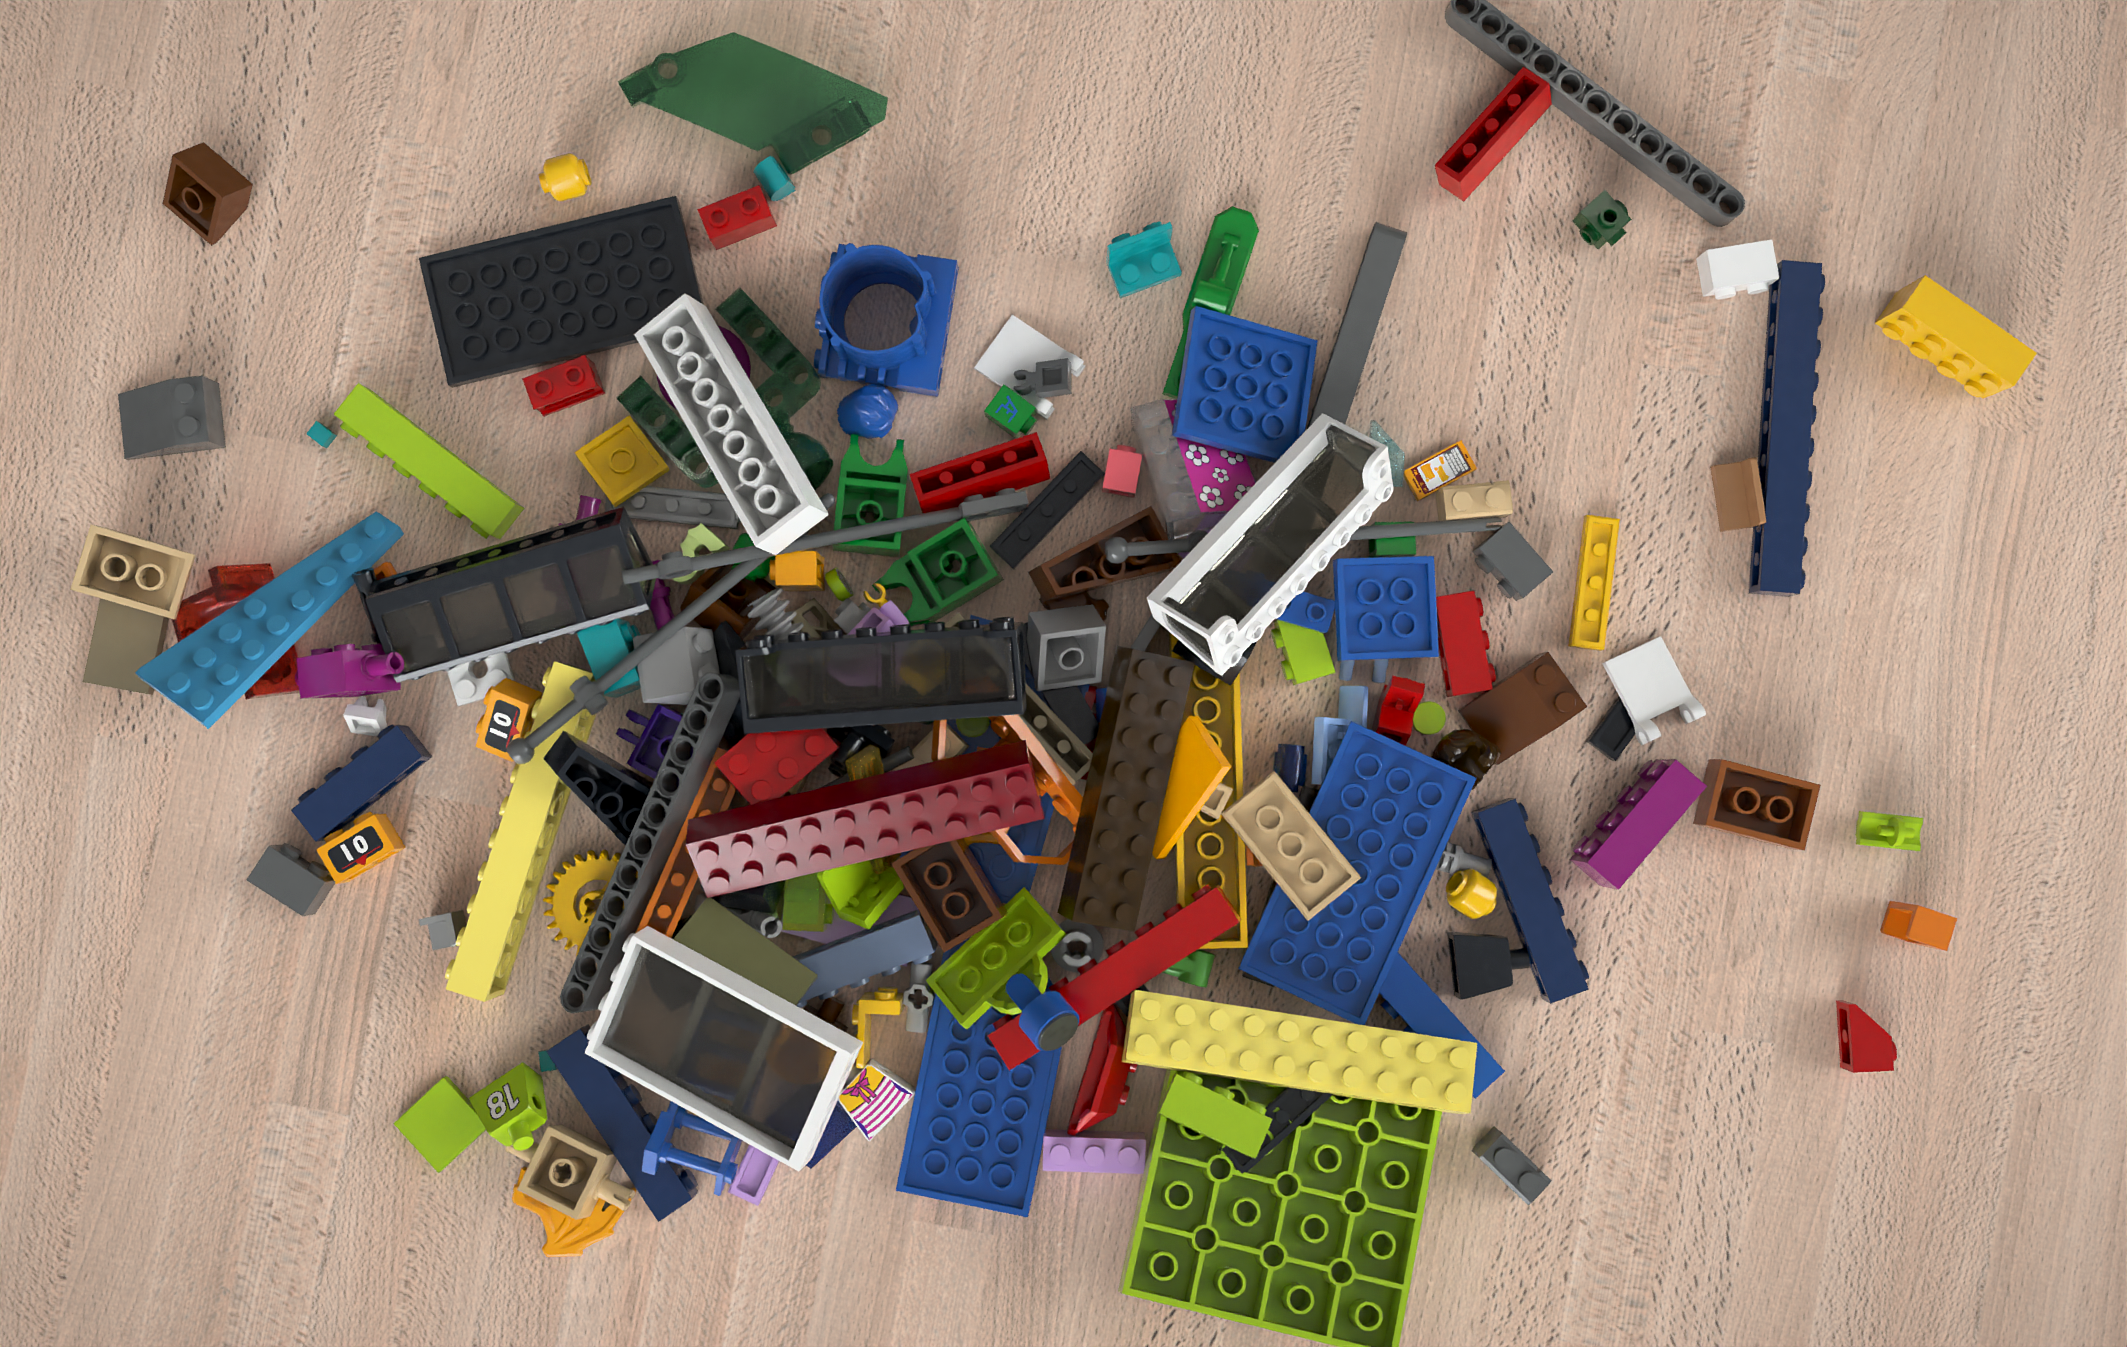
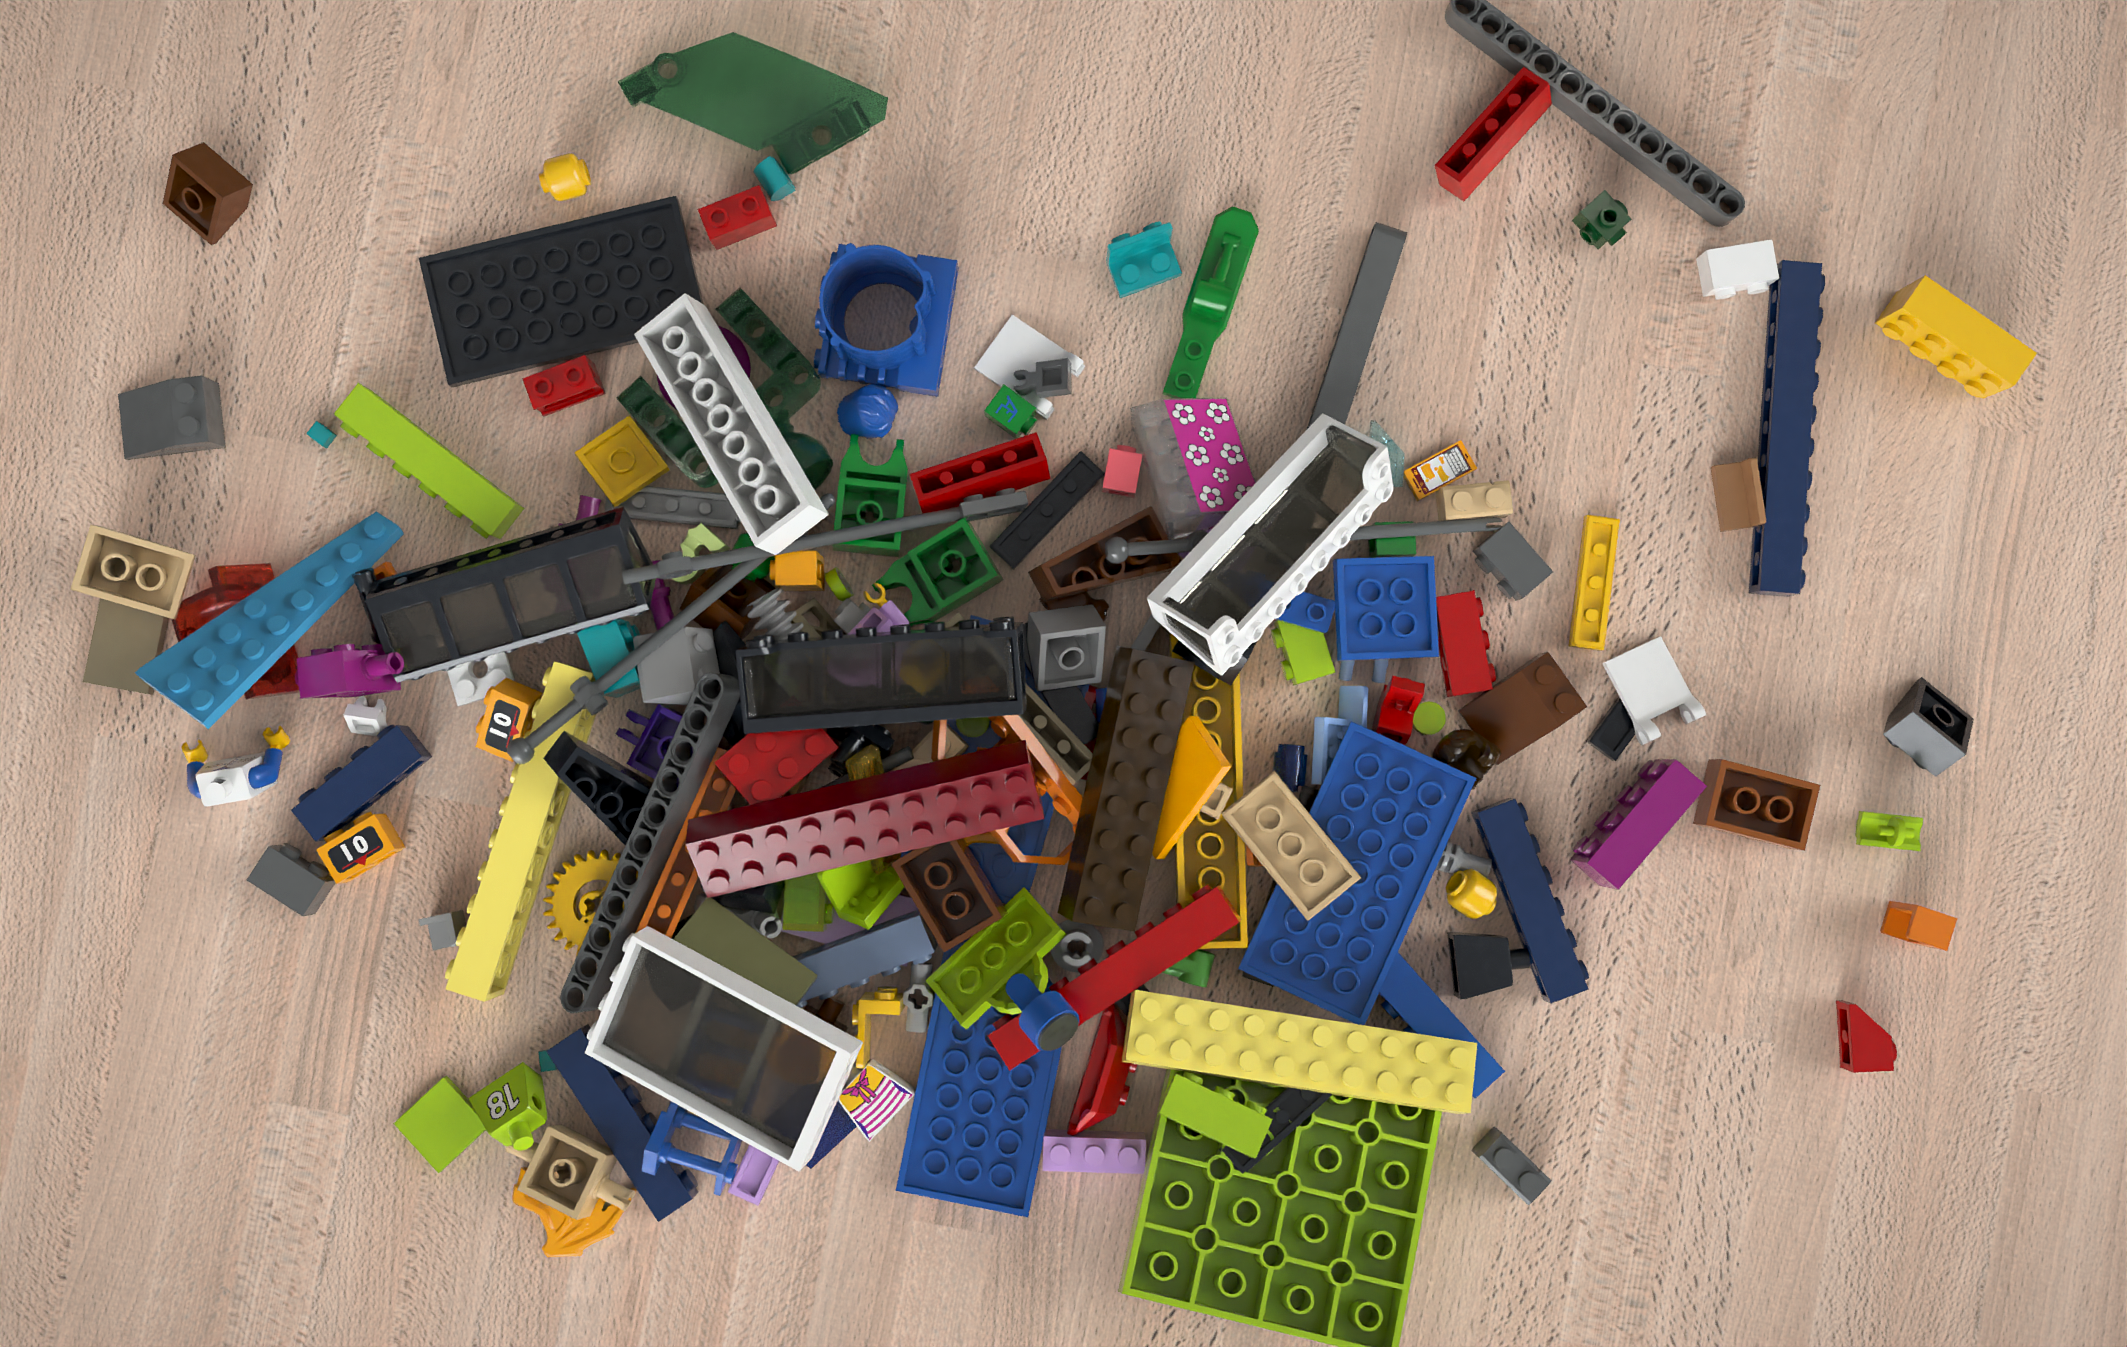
blue plate [1172,306,1318,463] -> none
none -> torso [181,725,290,806]
none -> black slope [1883,677,1974,777]

